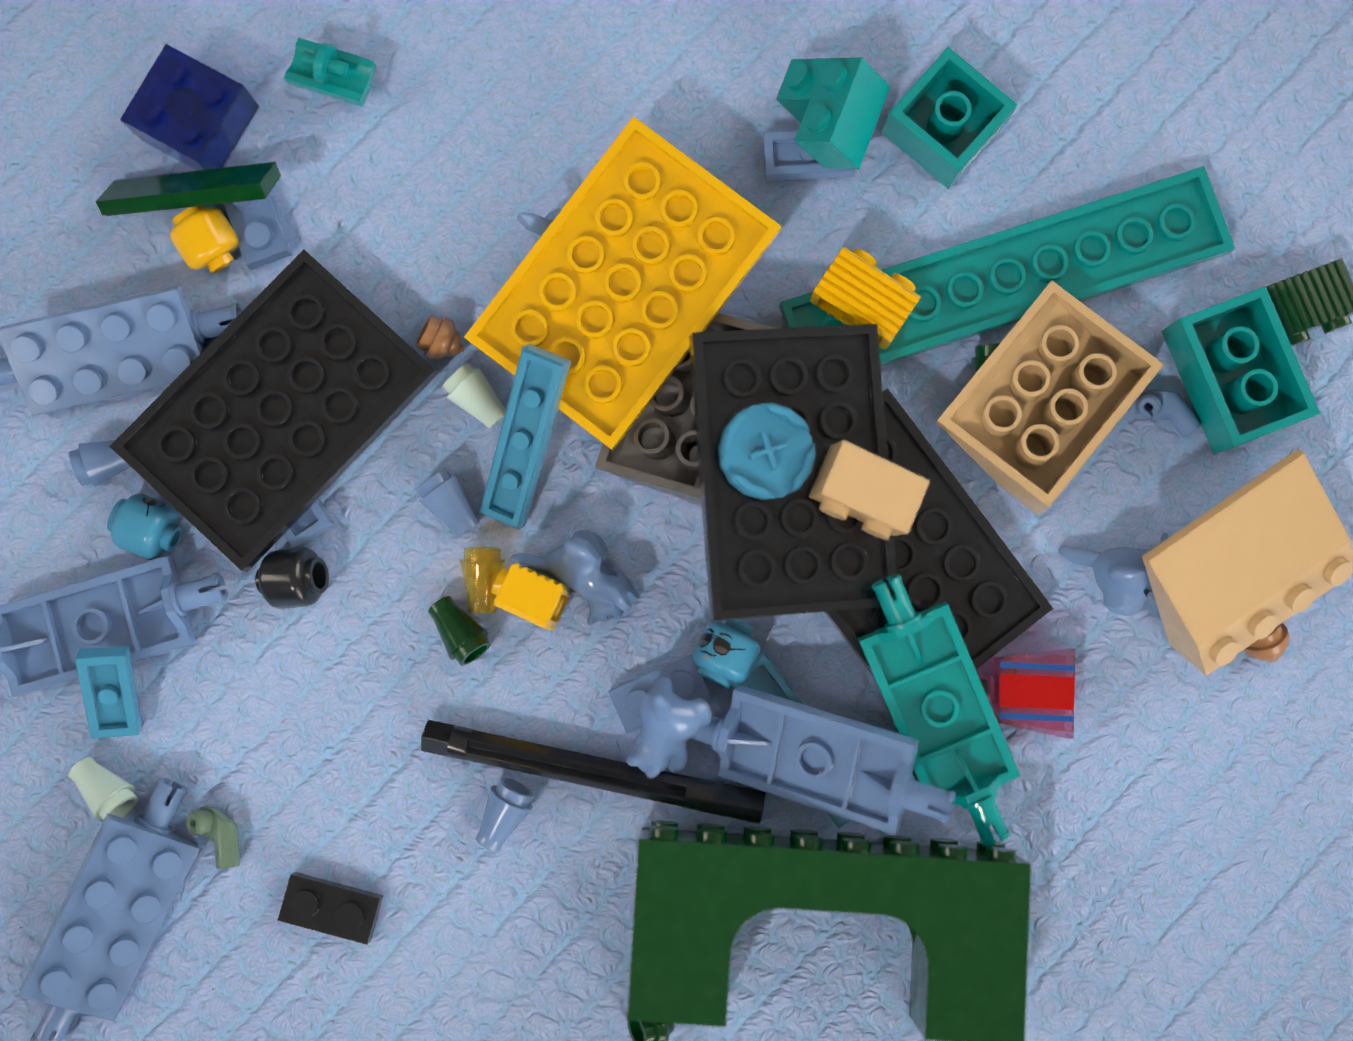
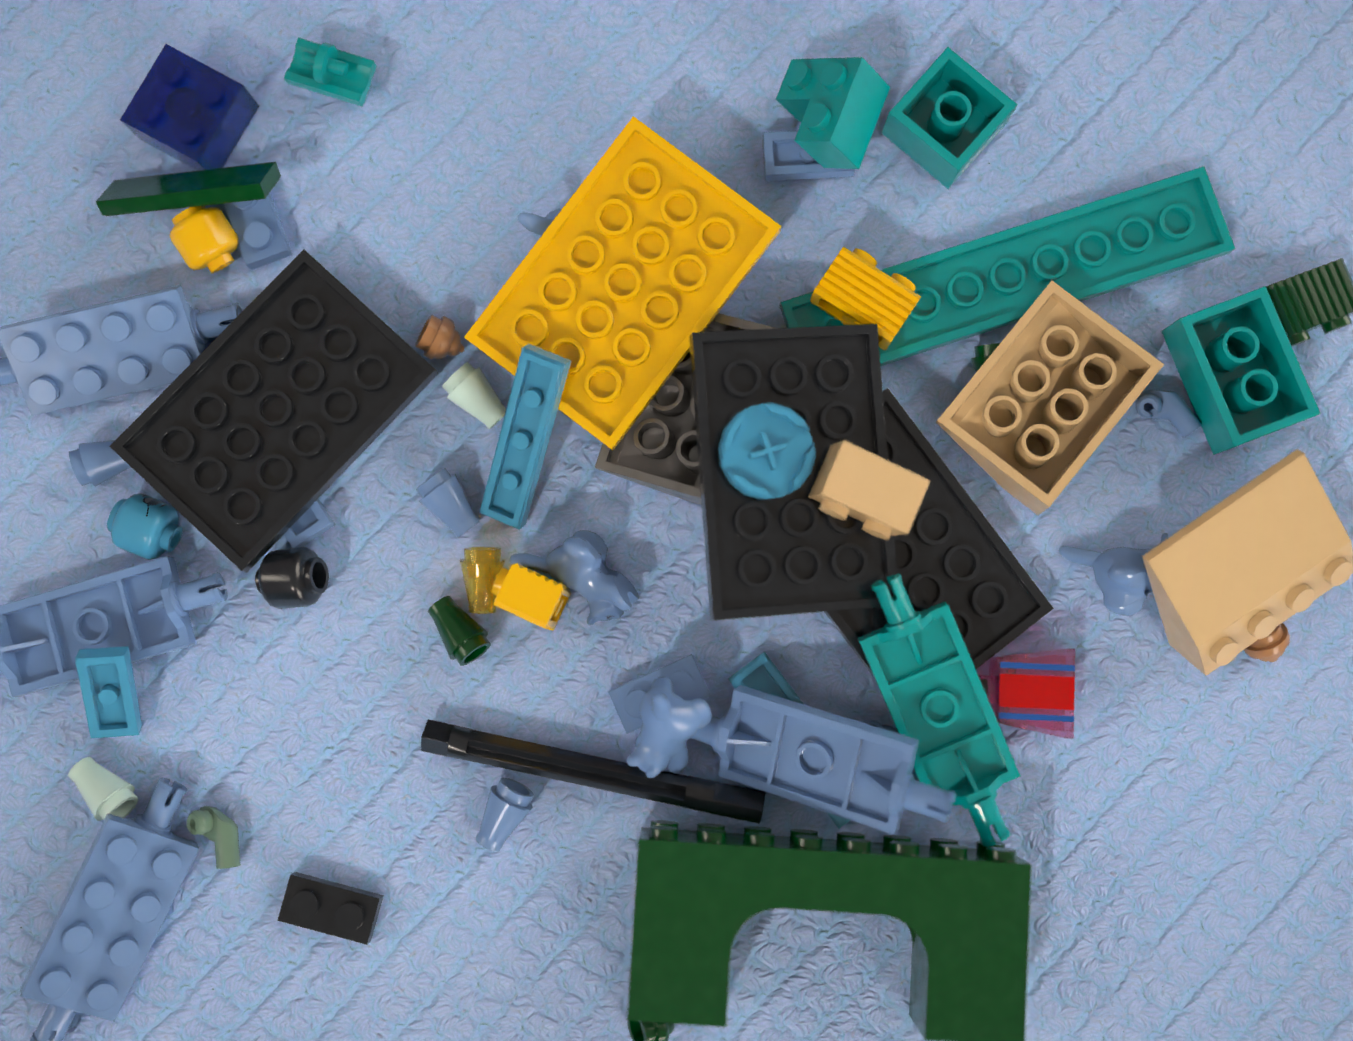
dark azure head [692,619,760,689] -> none

